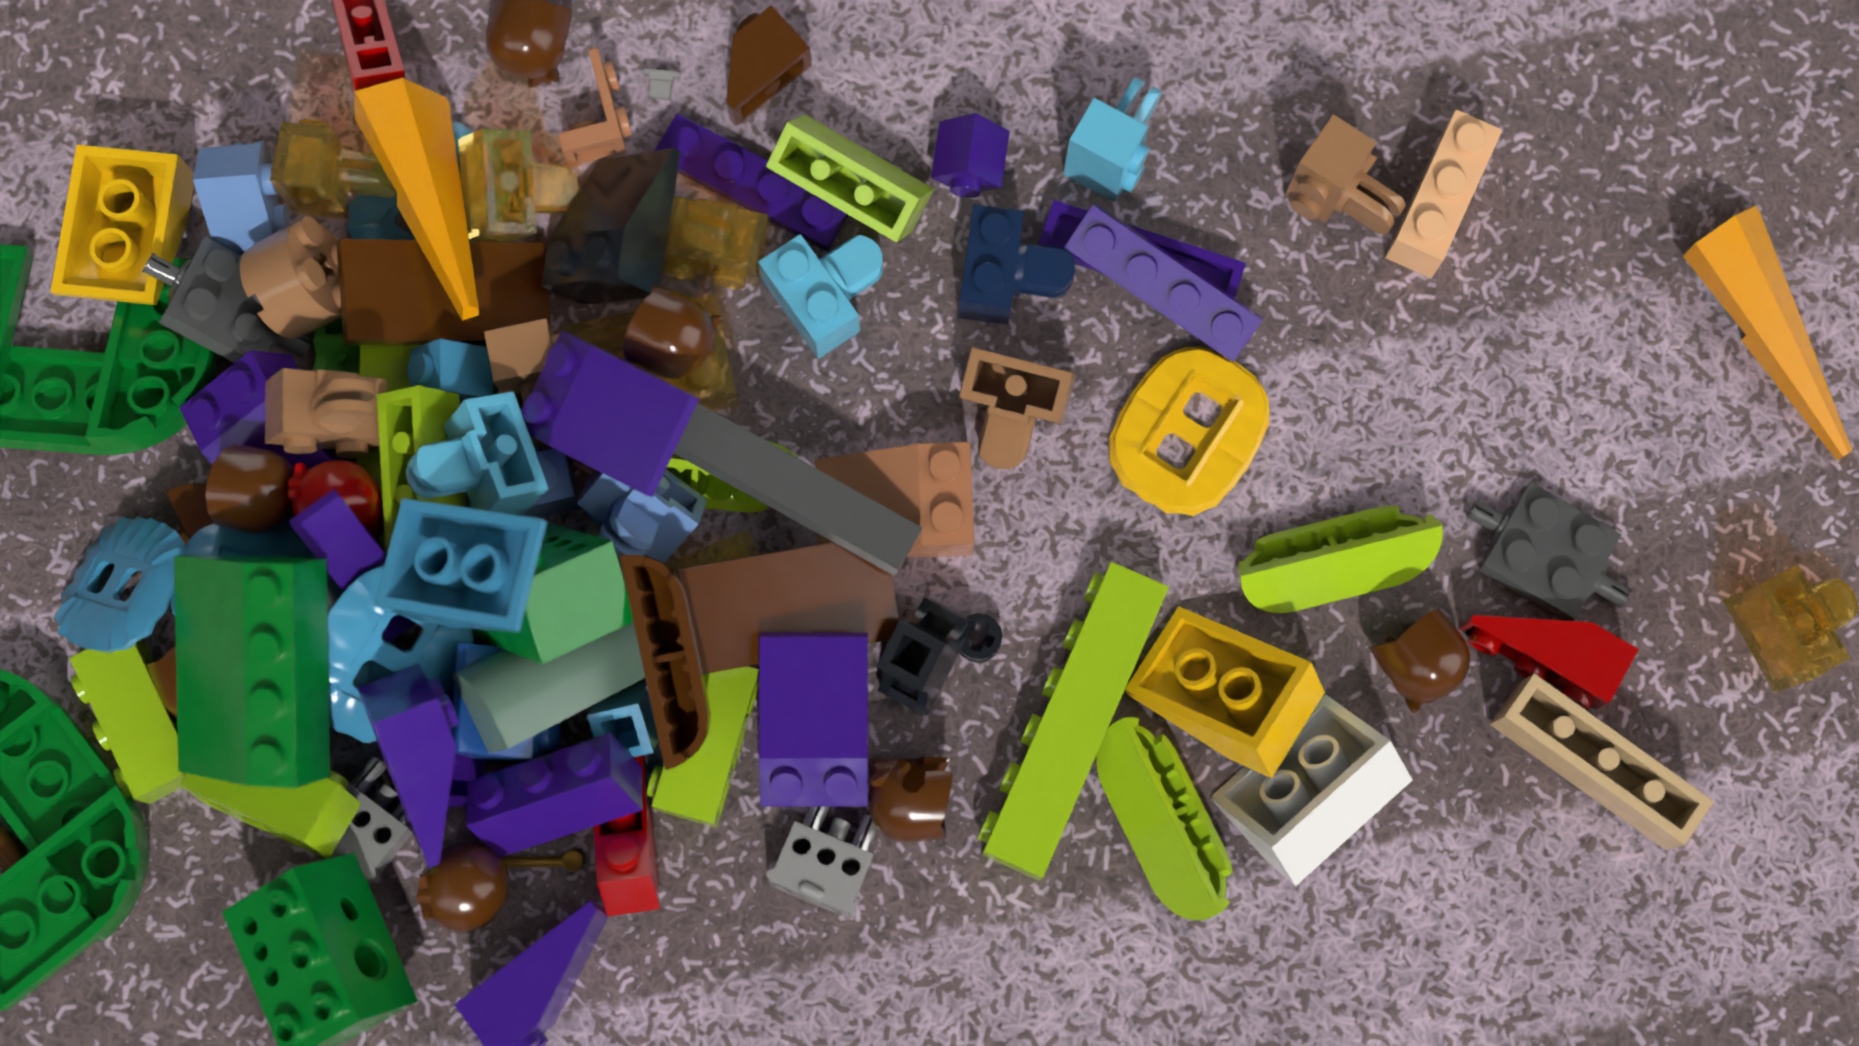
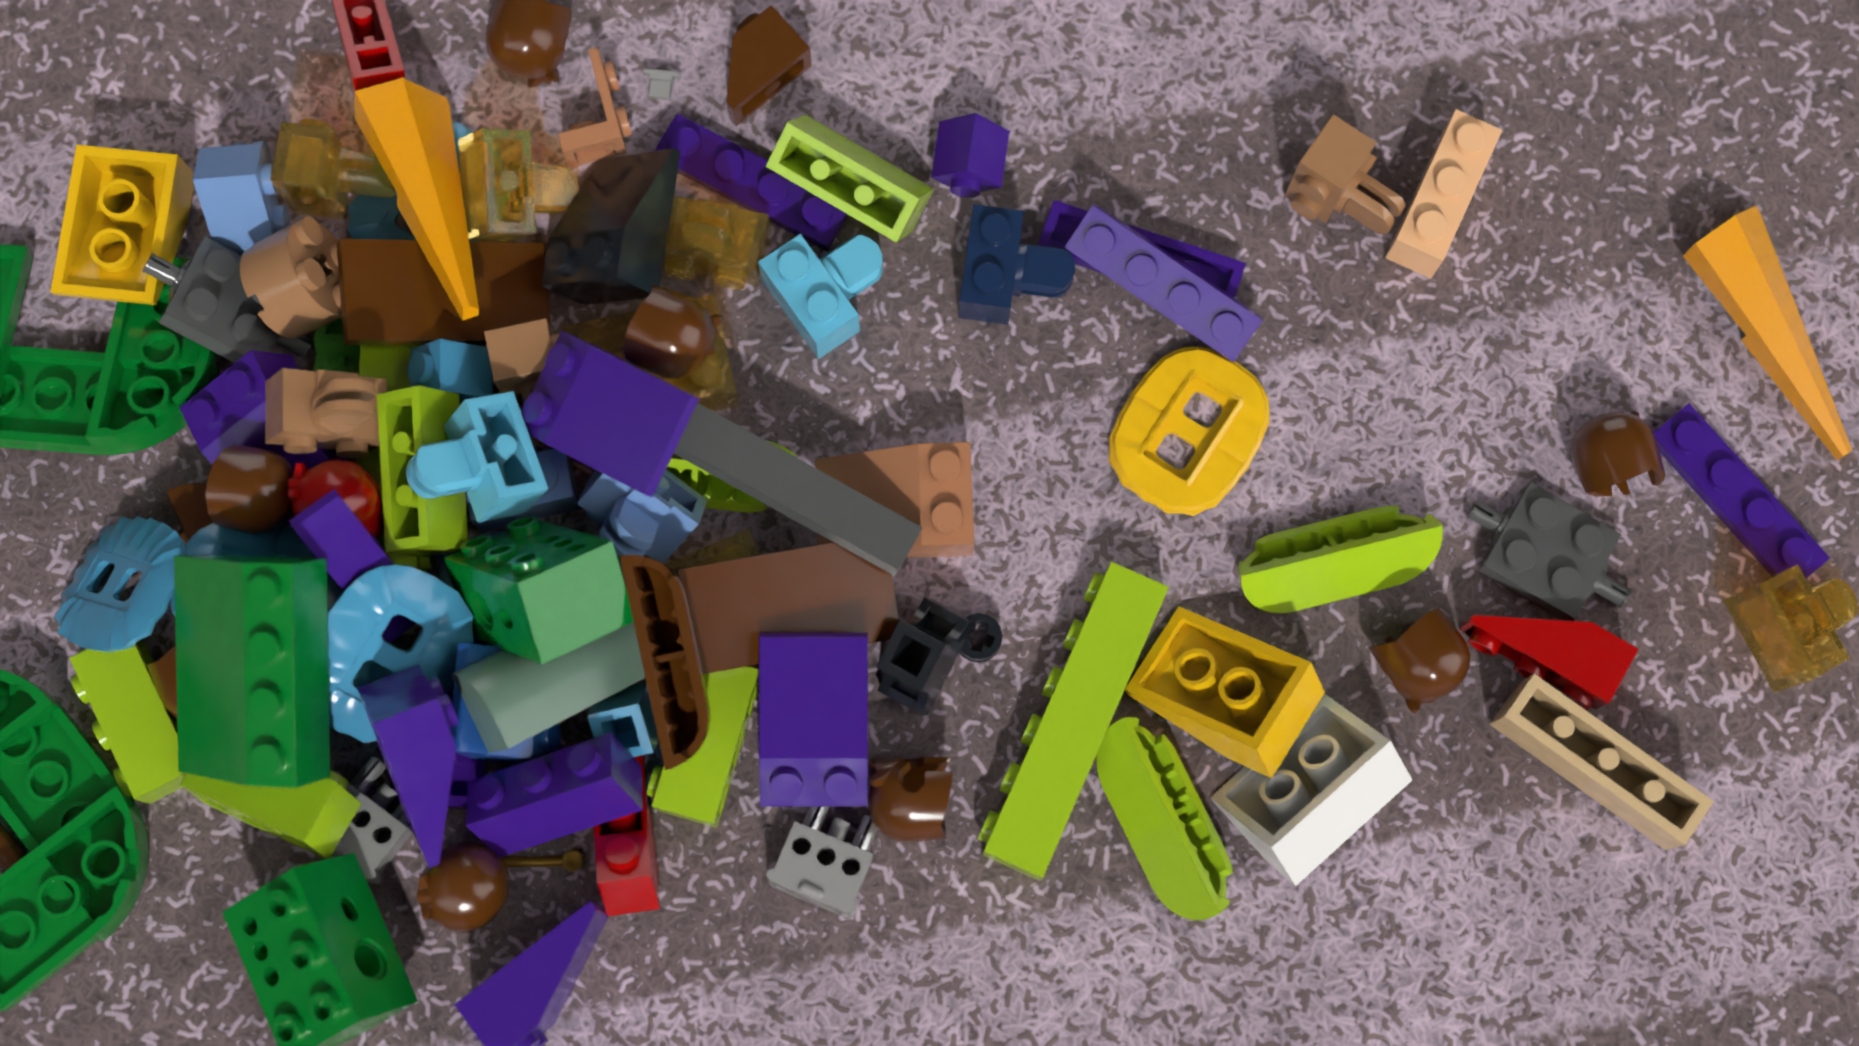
dark azure slope [374,498,547,632] -> none
medium nougat brick [959,347,1076,469] -> none
medium azure brick [1063,77,1162,203] -> none
none -> reddish brown helmet [1571,411,1666,497]
none -> dark purple plate [1654,403,1830,593]

